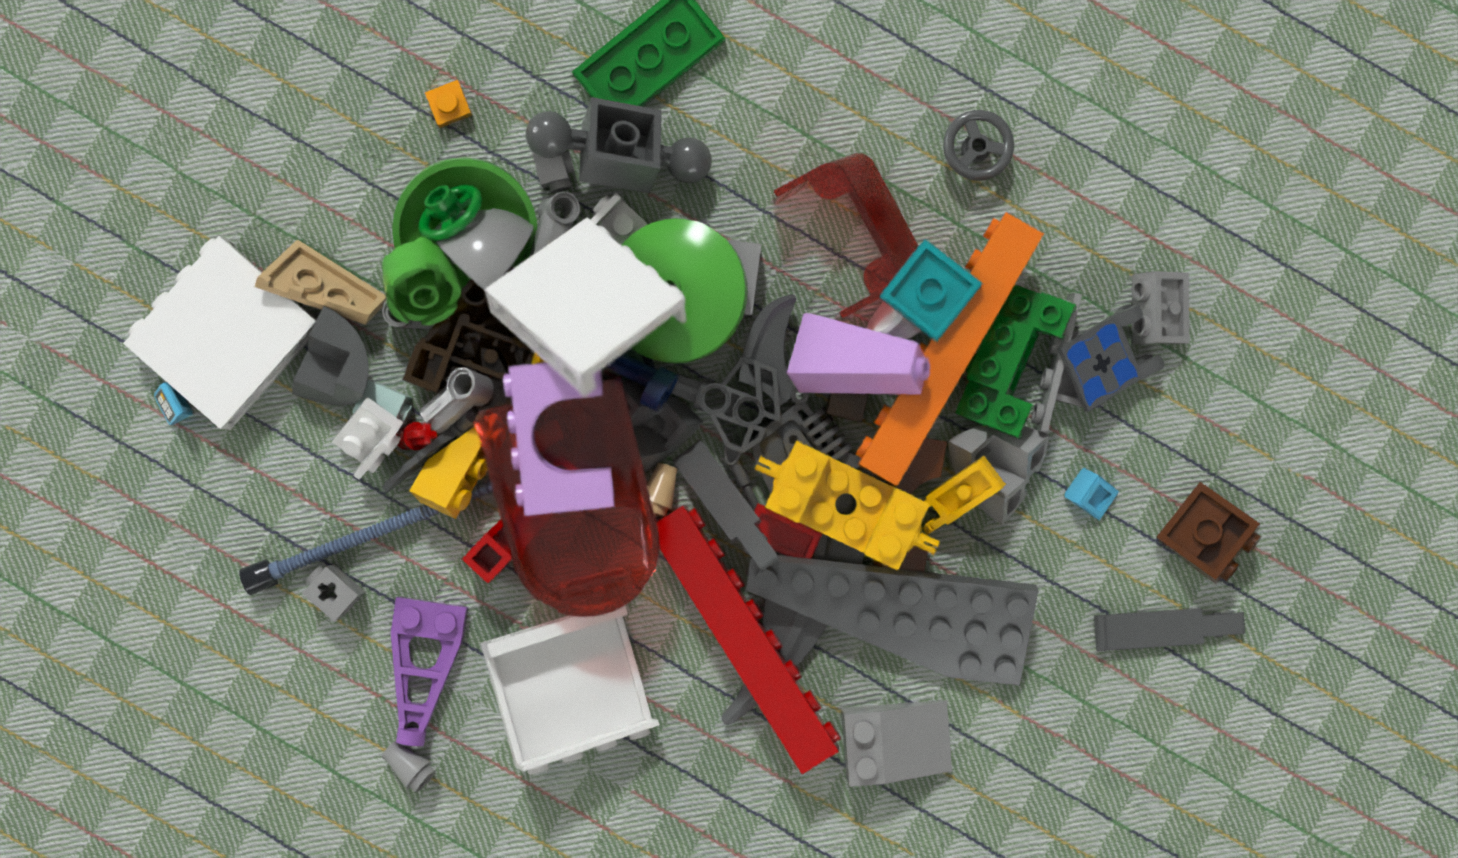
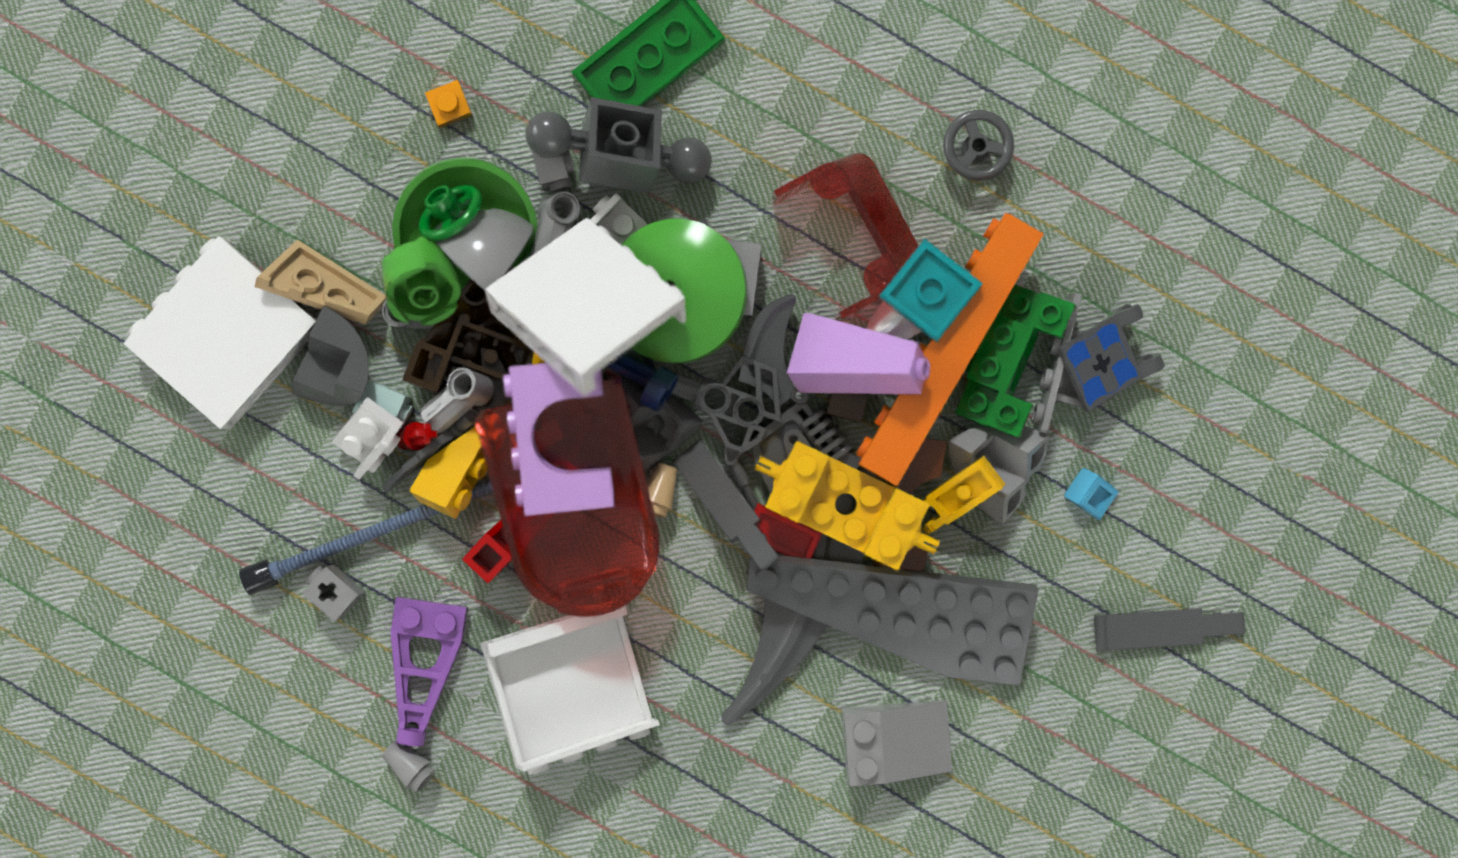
medium azure slope [154,382,193,425] -> none
red brick [647,505,841,775] -> none
light grey bracket [1131,271,1190,345] -> none
reddish brown plate [1156,482,1262,584] -> none

